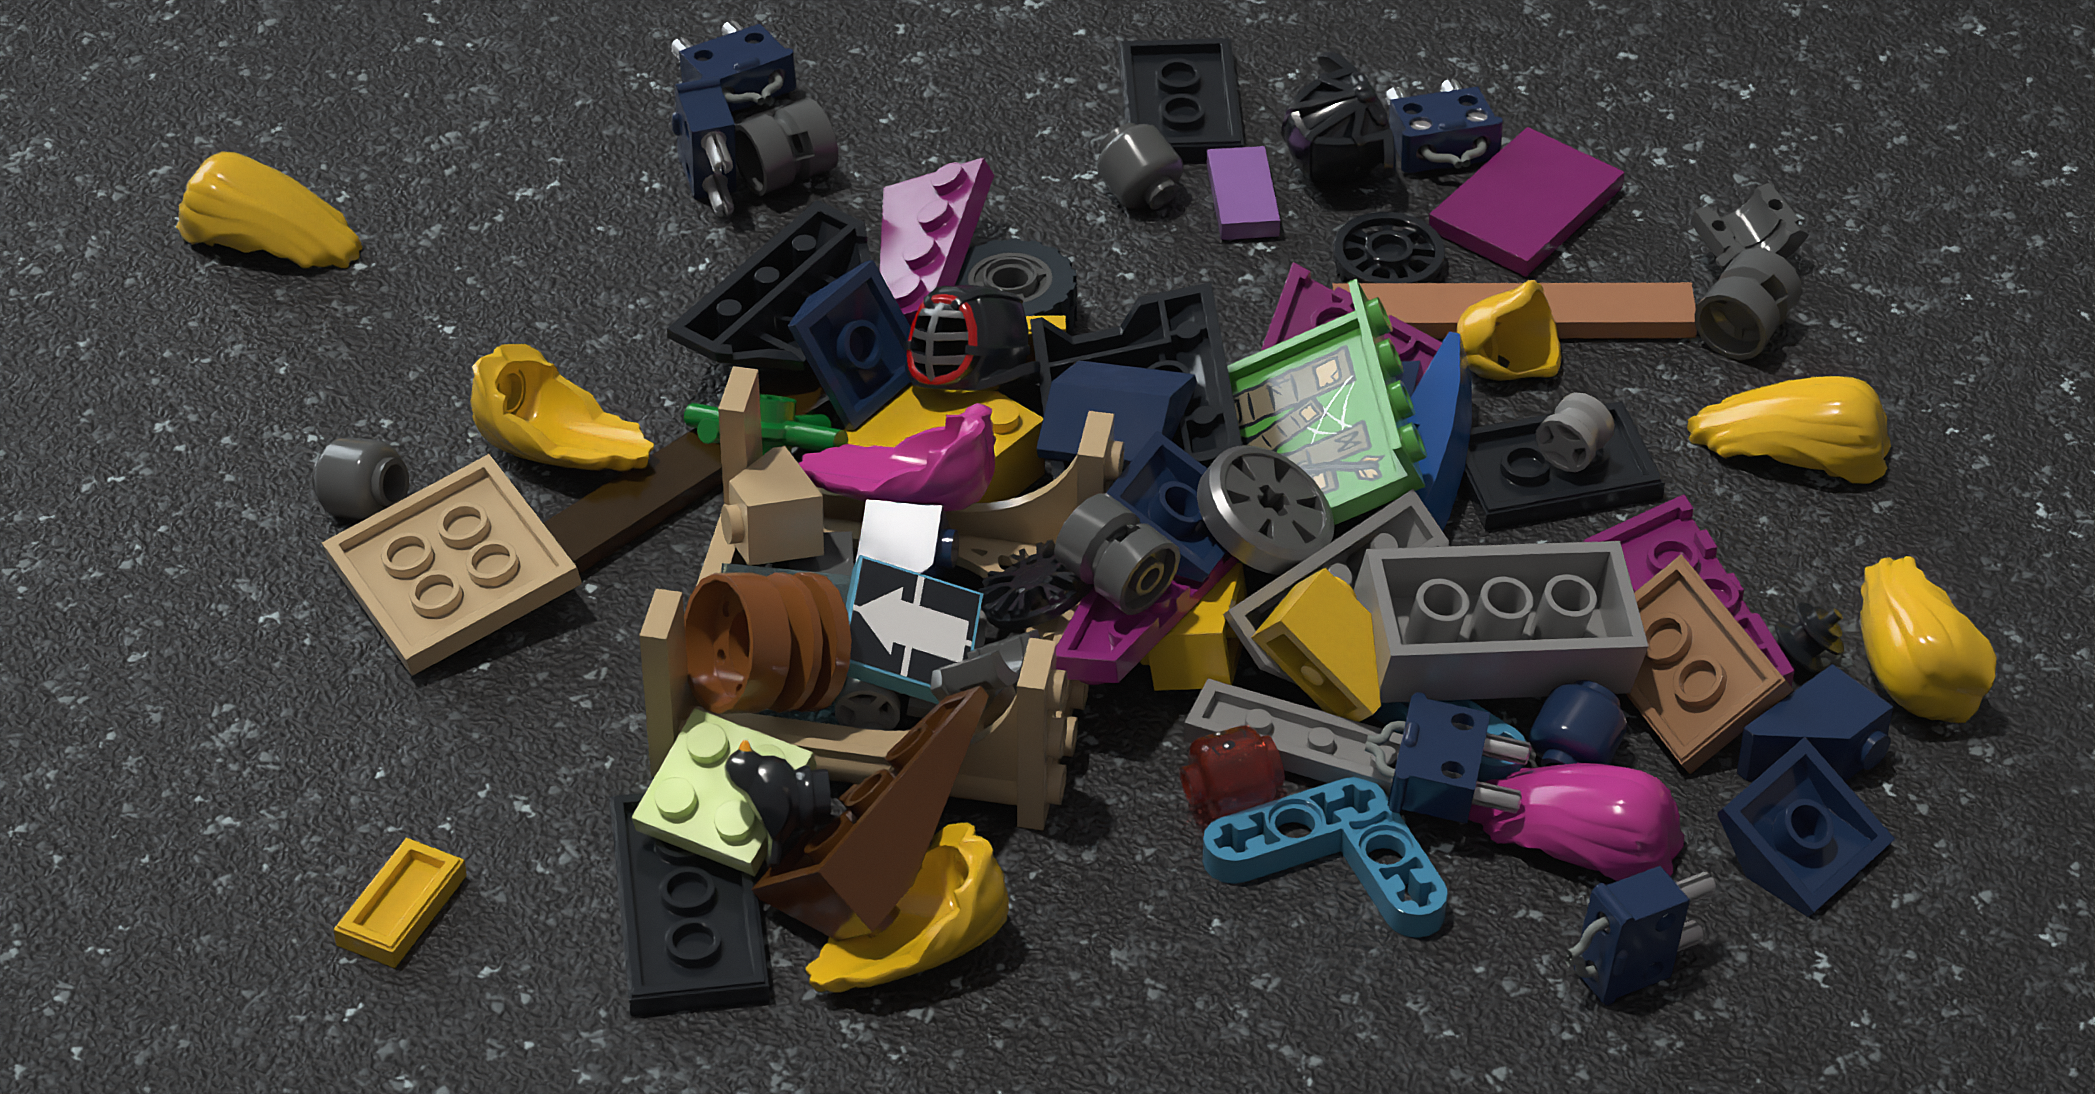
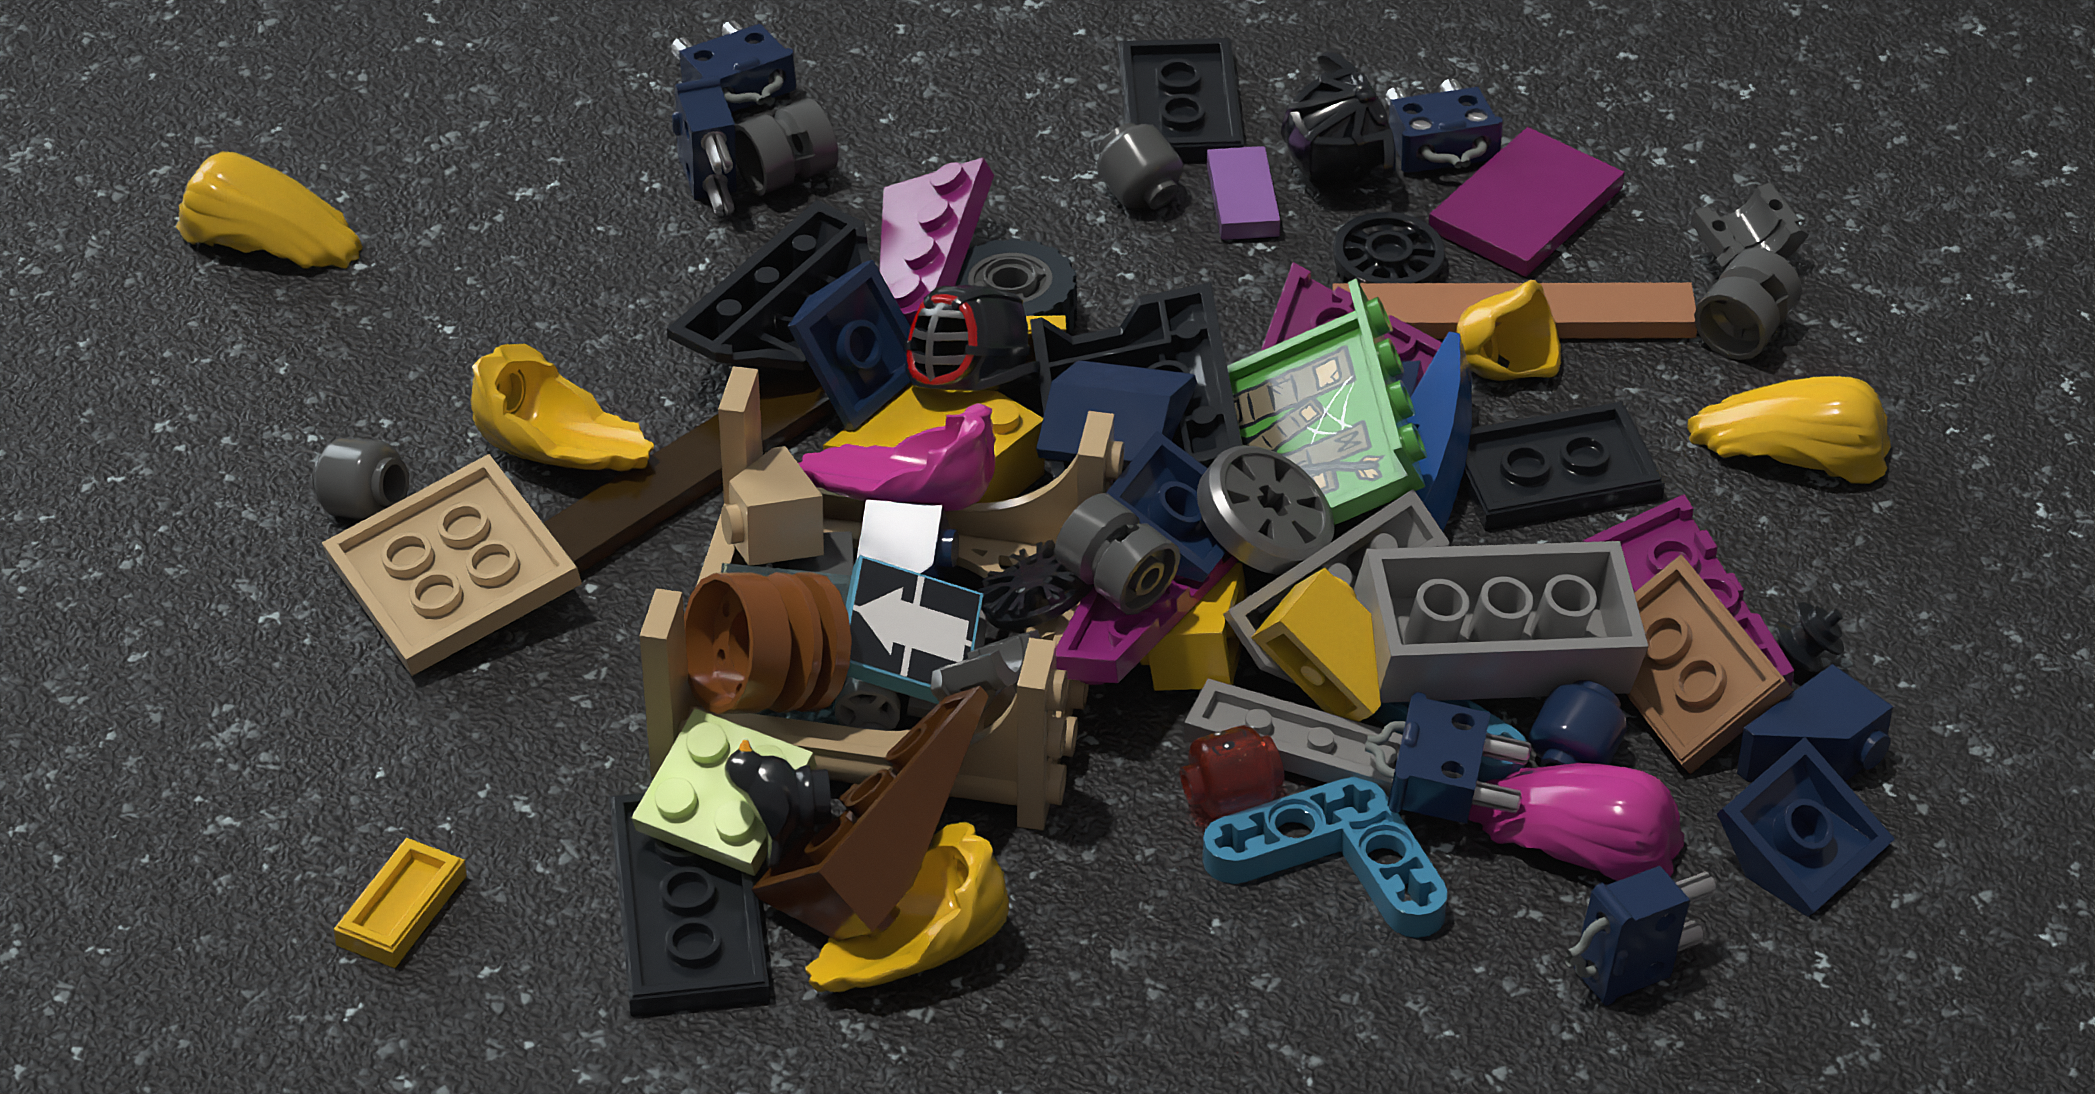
green bar [684,394,848,455] -> none
light grey wheel [1536,392,1615,472] -> none
yellow hair [1860,556,1997,723] -> none

